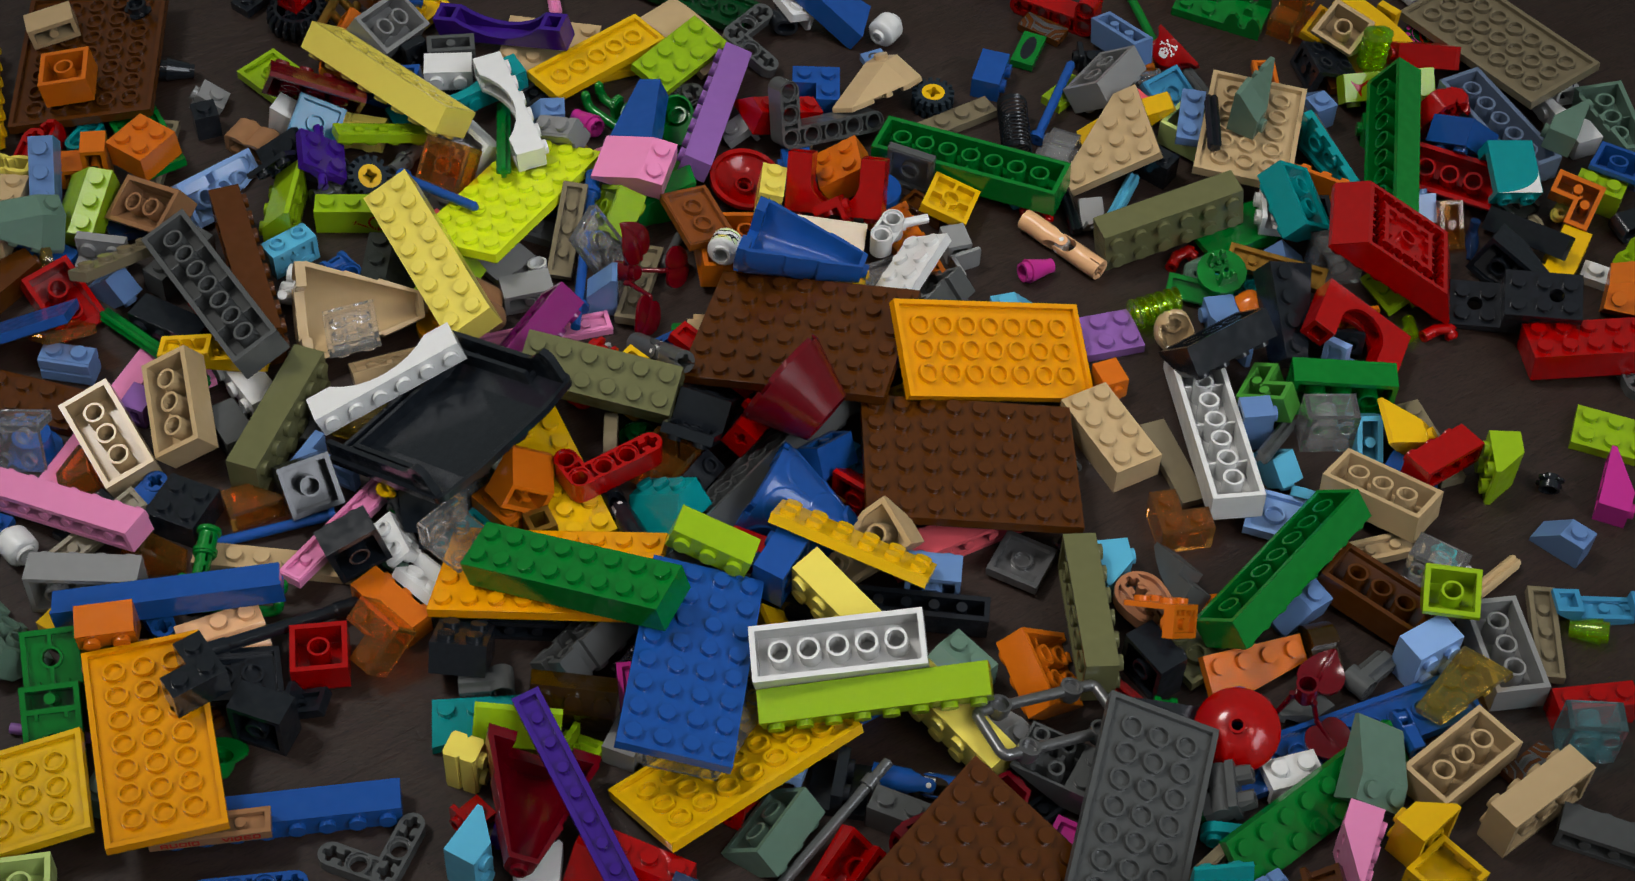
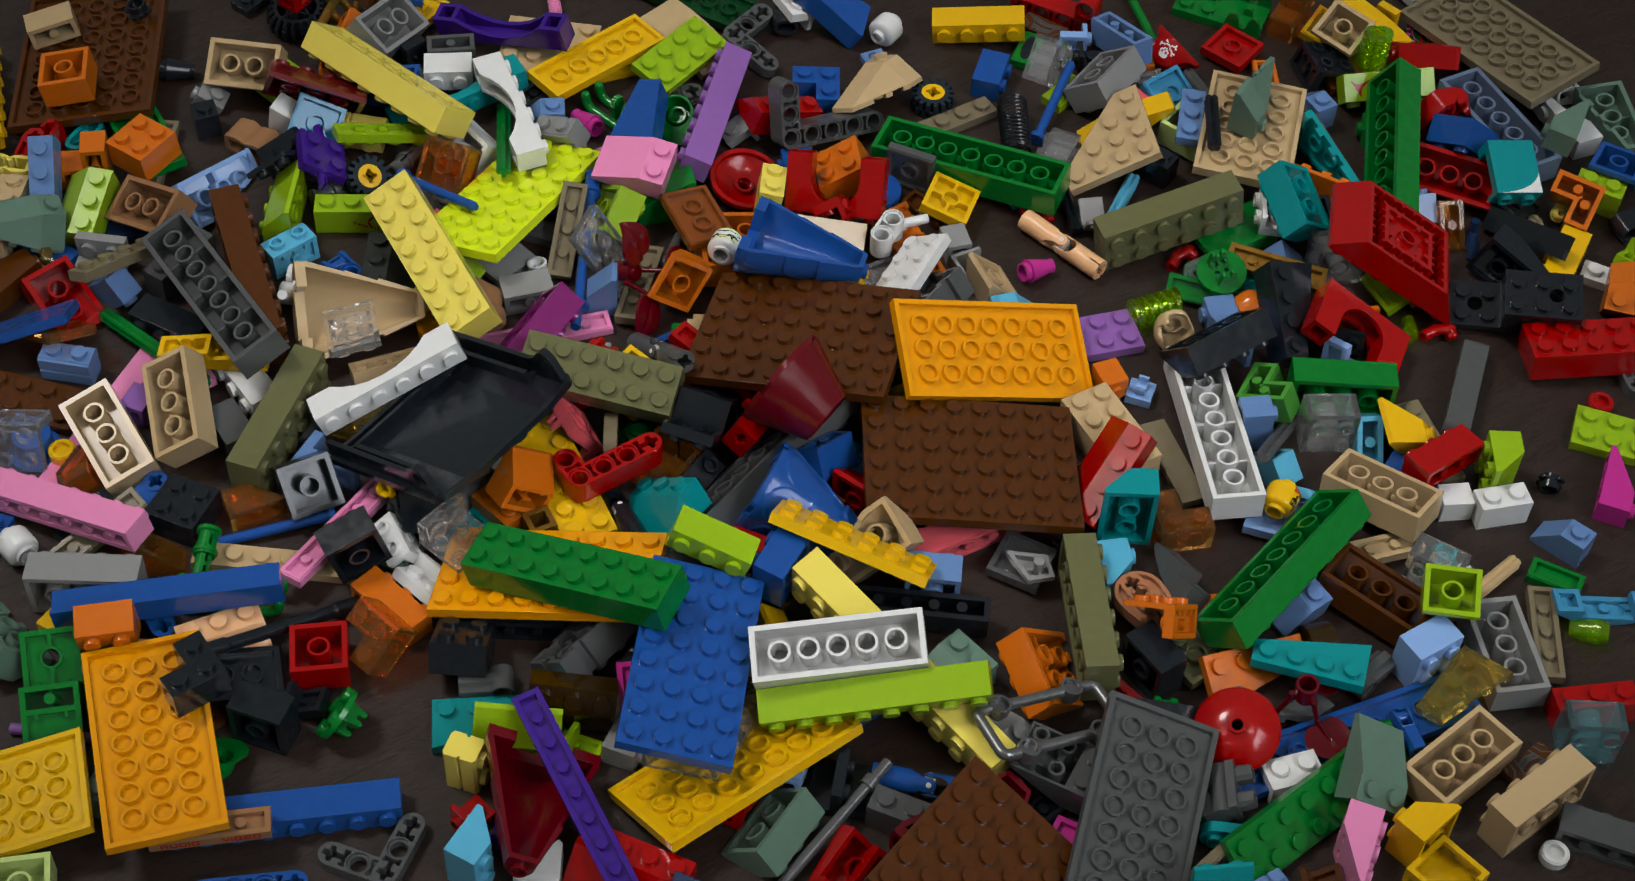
none -> yellow tile [48,439,77,465]
none -> tan slope [204,37,288,91]
none -> green plate [315,686,367,740]
none -> coral piece [547,397,603,462]
none -> orange slope [647,249,713,313]
none -> yellow brick [932,5,1025,44]
none -> tan slope [966,251,1017,301]
none -> light grey piece [1006,550,1055,584]
none -> clear brick [1022,33,1073,88]
none -> light blue bracket [1058,23,1092,55]
none -> red slope [1077,416,1157,531]
none -> teal slope [1096,468,1160,545]
none -> light blue tile [1124,374,1157,409]
none -> red plate [1200,23,1265,74]
none -> teal wing [1249,638,1372,694]
none -> yellow head [1264,479,1301,520]
none -> white brick [1437,482,1476,522]
none -> dark grey beam [1441,339,1490,434]
none -> white brick [1470,482,1534,530]
none -> green tile [1524,556,1586,592]
none -> white tile [1538,840,1570,871]
none -> red tile [1586,392,1614,413]

